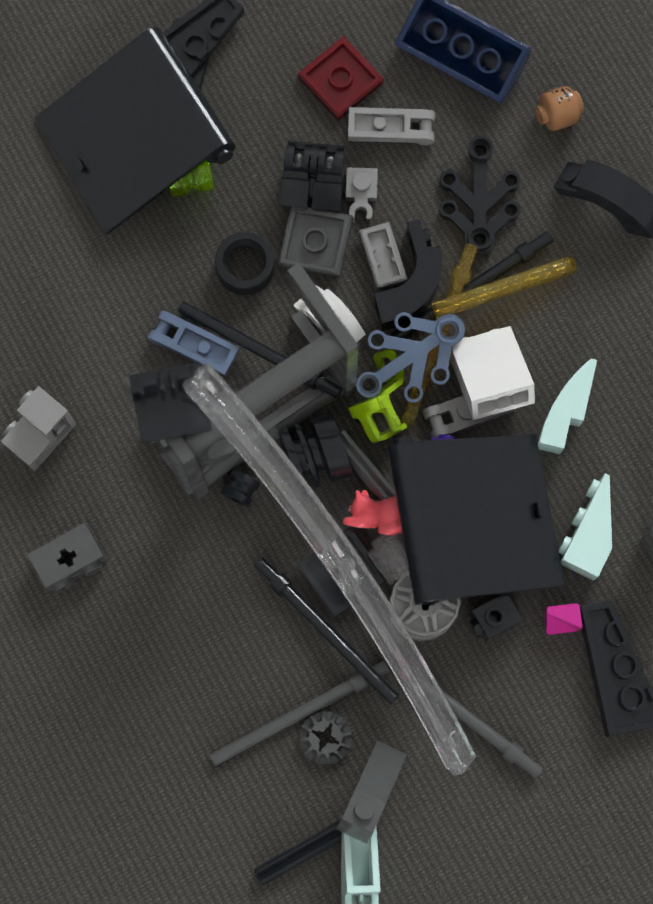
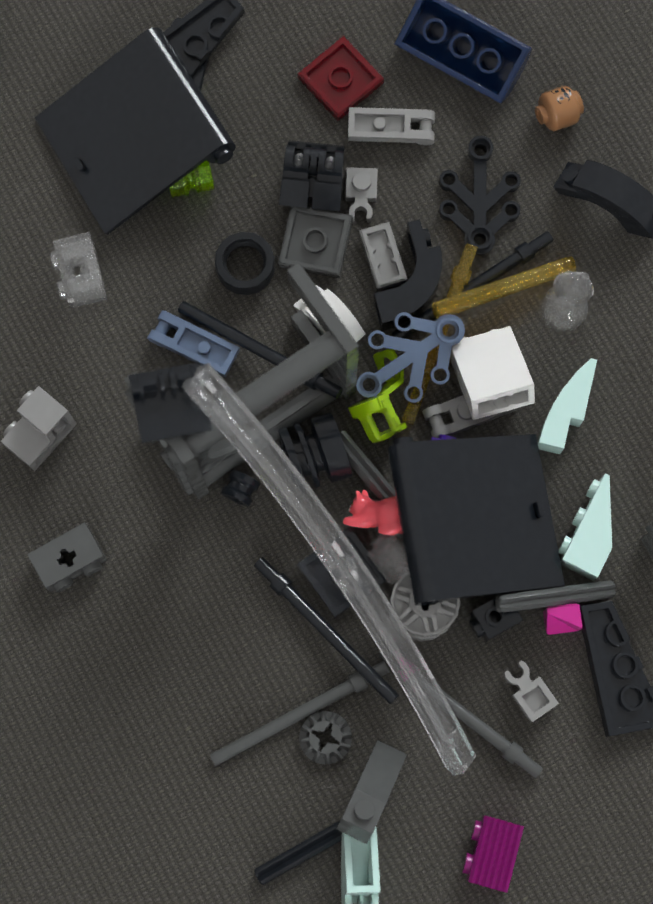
none -> clear brick [50,232,108,308]
none -> magenta brick [462,815,524,893]
none -> dark grey axle [495,580,616,613]
none -> light grey plate [503,661,559,723]
none -> clear hair [541,271,594,332]

